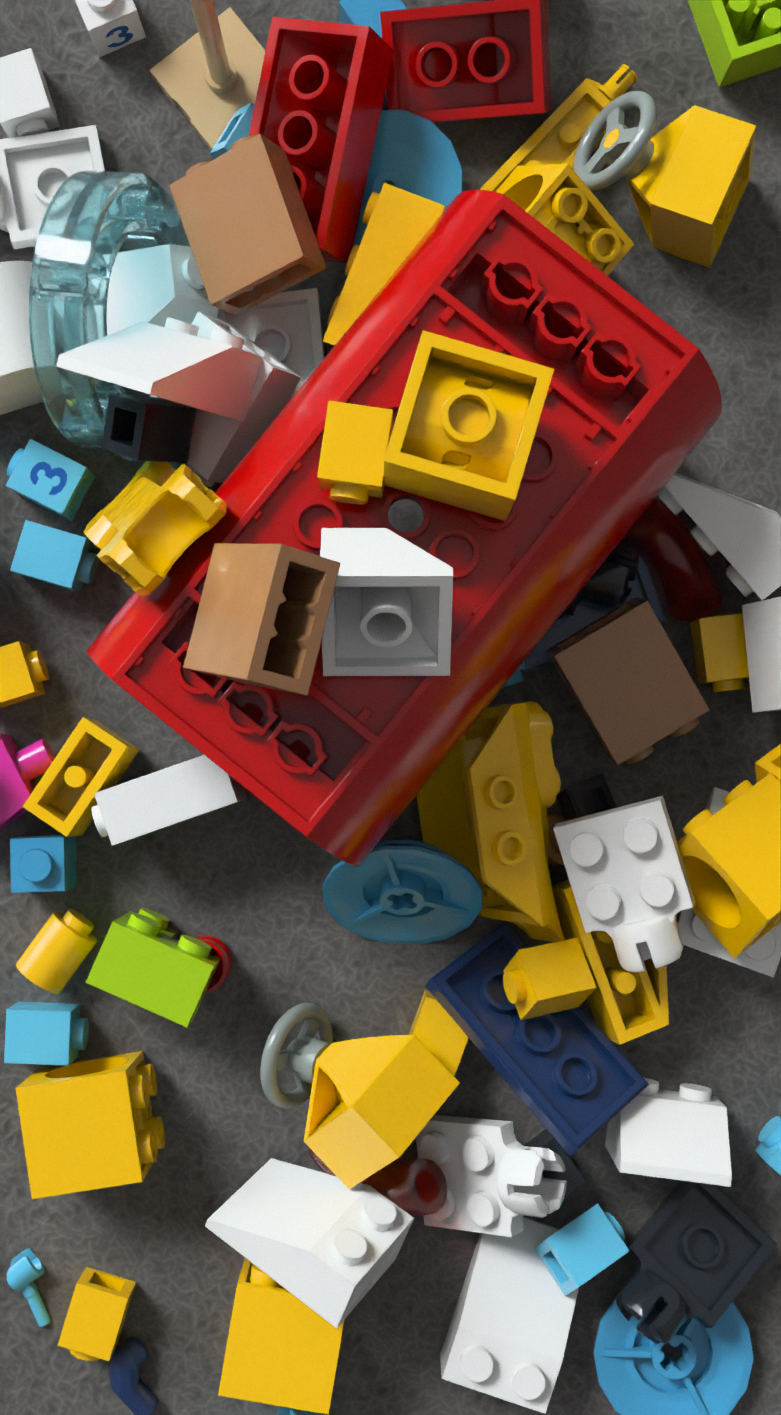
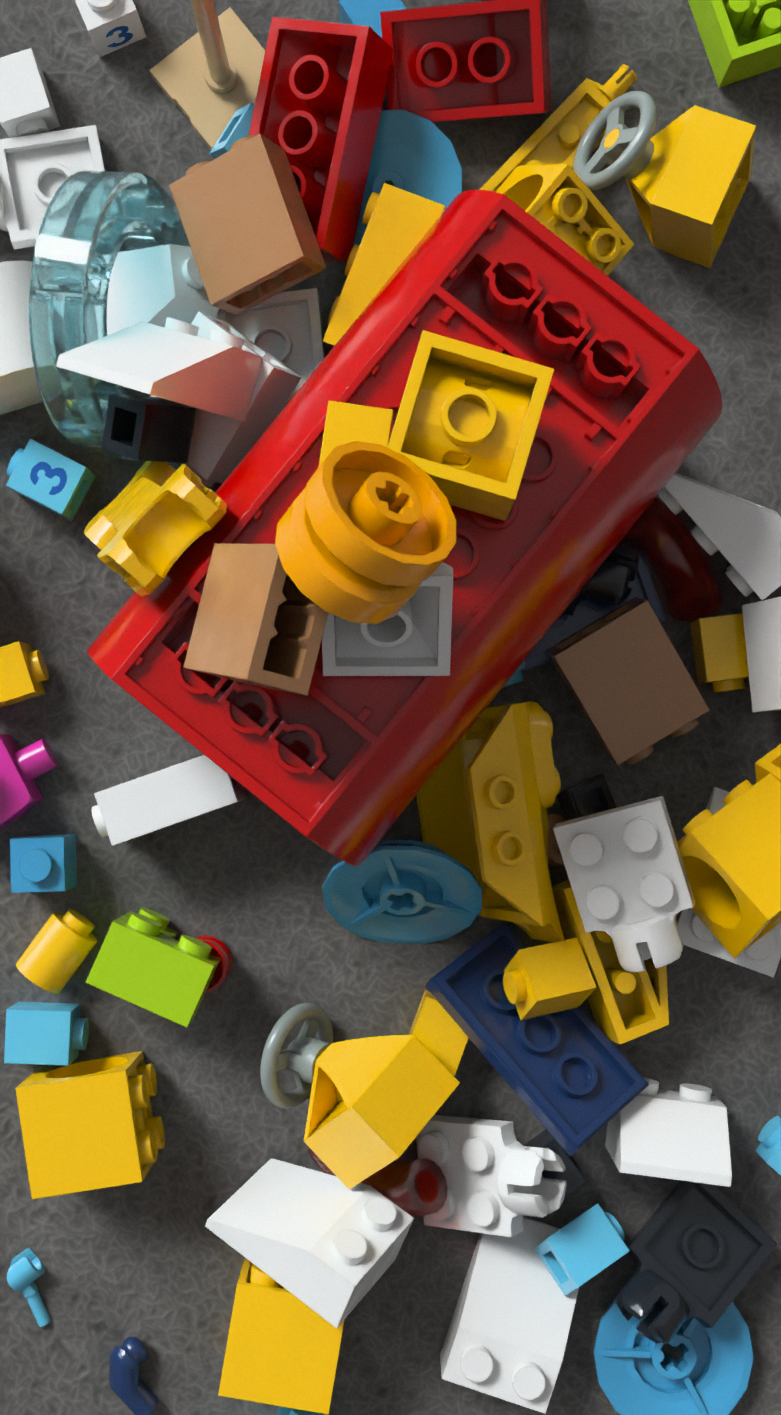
medium azure brick [10,520,99,594] -> none
yellow brick [23,717,140,837] -> none
yellow brick [57,1267,136,1361] -> none
none -> light orange wheel [275,441,456,624]

